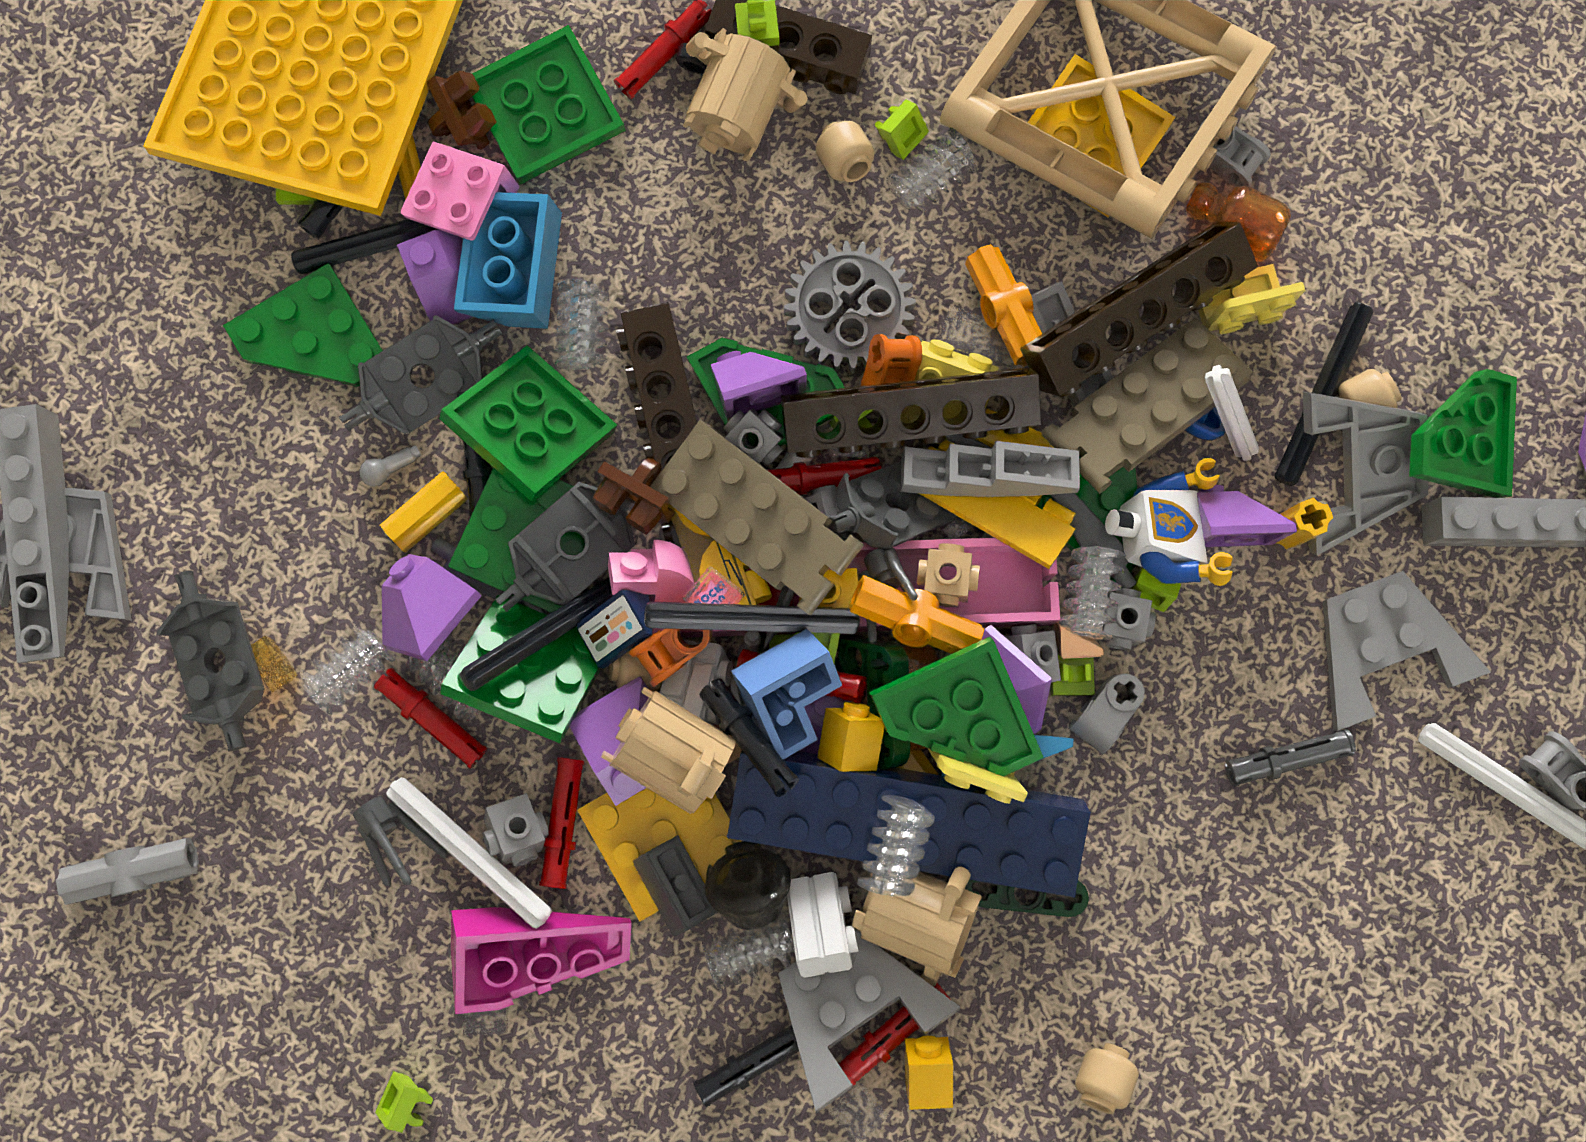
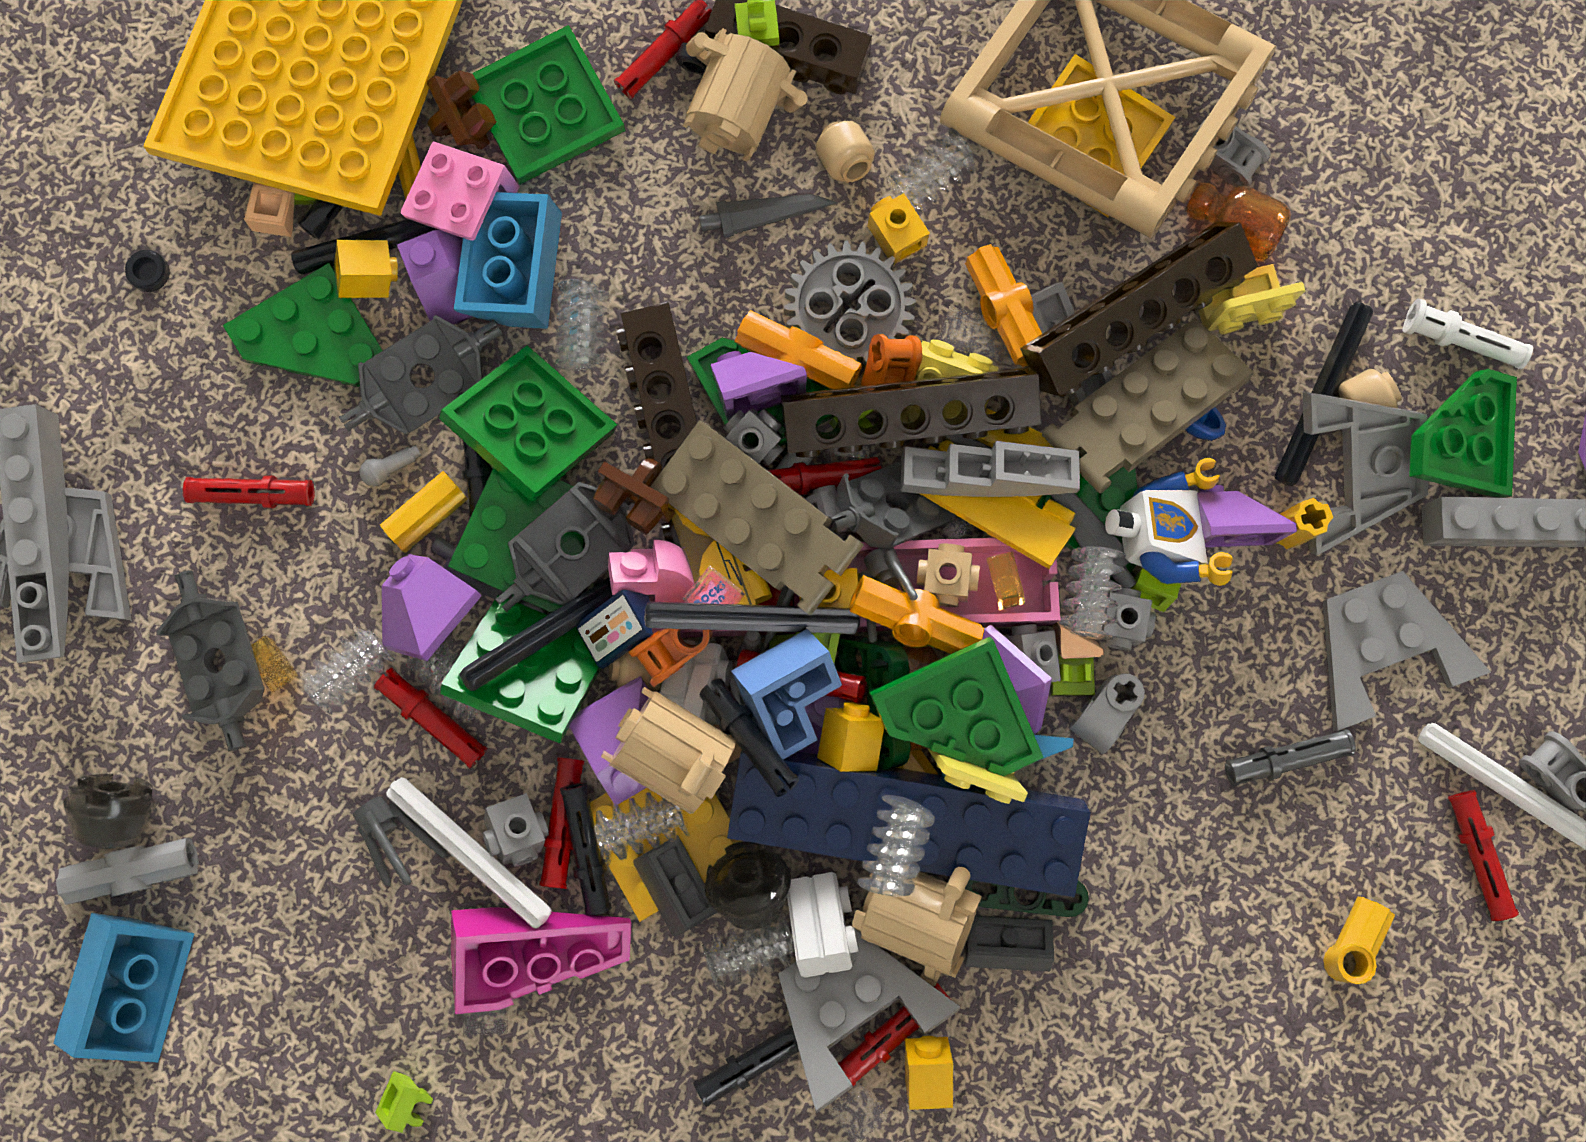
lime tile [875,99,929,160] -> none
tan head [1075,1043,1139,1114] -> none
white axle [1205,365,1259,461] -> none
none -> dark azure slope [54,913,194,1062]
none -> clear smoke cone [63,774,156,849]
none -> black tile [125,250,170,292]
none -> red pin [183,475,315,508]
none -> light nougat slope [244,183,295,237]
none -> yellow brick [334,240,398,298]
none -> black pin [560,783,612,915]
none -> clear piece [594,792,690,865]
none -> dark grey bar [699,194,838,238]
none -> light orange piece [735,310,862,390]
none -> yellow brick [867,193,930,265]
none -> dark grey slope [965,915,1055,972]
none -> clear yellow piece [986,551,1025,610]
none -> yellow piece [1323,897,1395,984]
none -> white pin [1402,298,1533,369]
none -> red pin [1448,790,1519,921]

